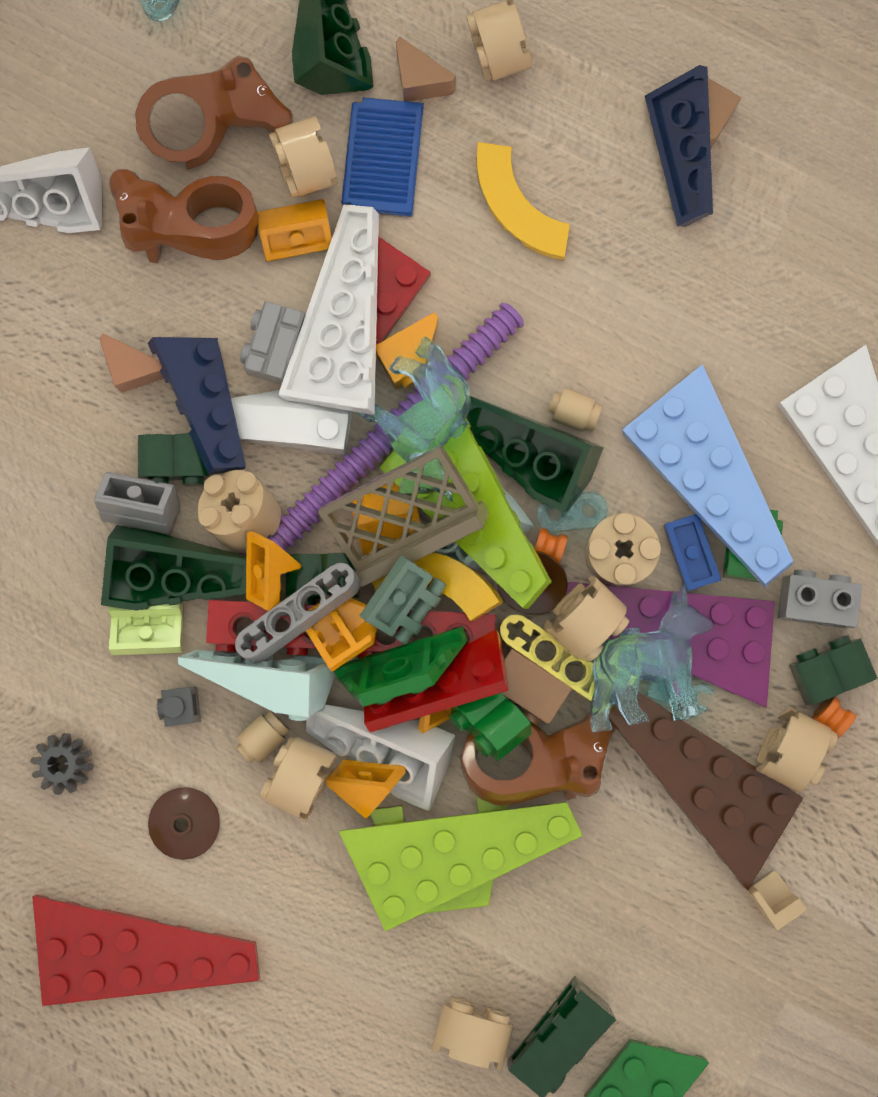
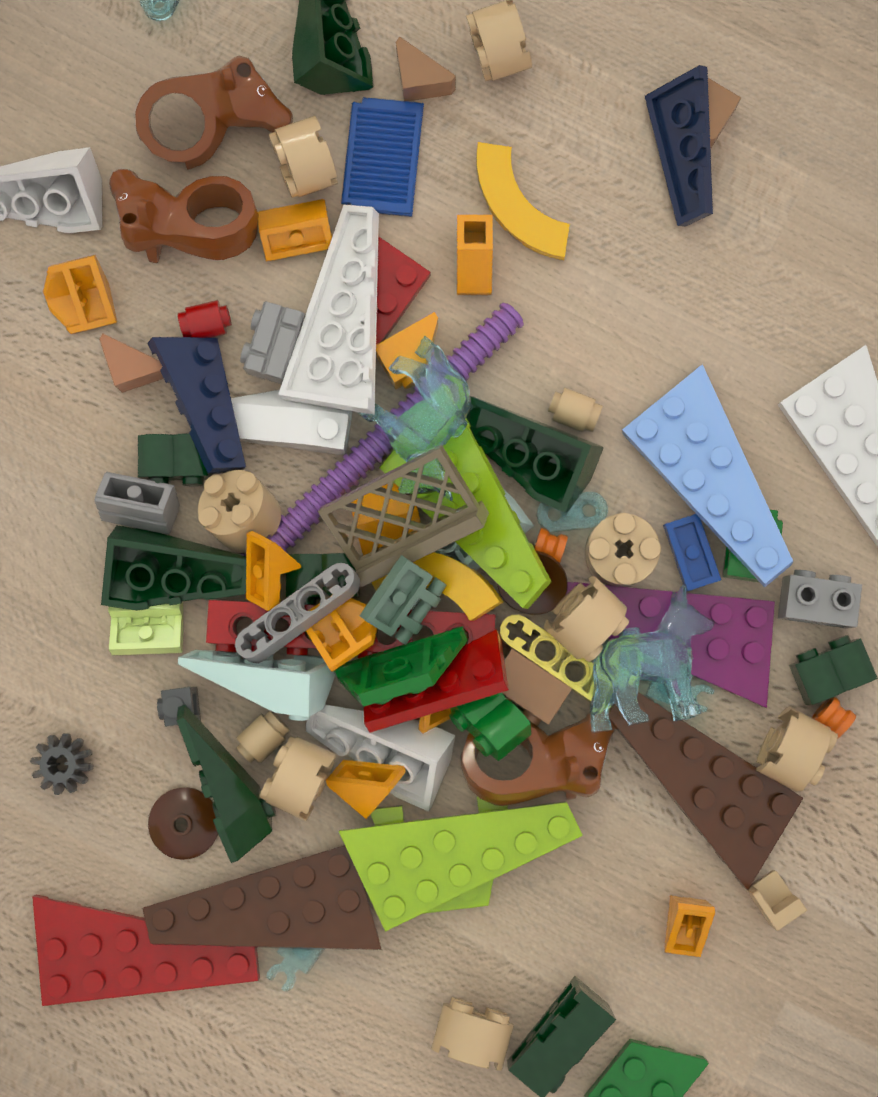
none -> light orange slope [43,255,117,334]
none -> reddish brown wing [142,845,382,950]
none -> dark green wedge [176,705,276,863]
none -> red brick [178,300,232,338]
none -> clear light blue plate [266,948,325,992]
none -> light orange slope [457,215,493,295]
none -> light orange slope [664,895,715,957]

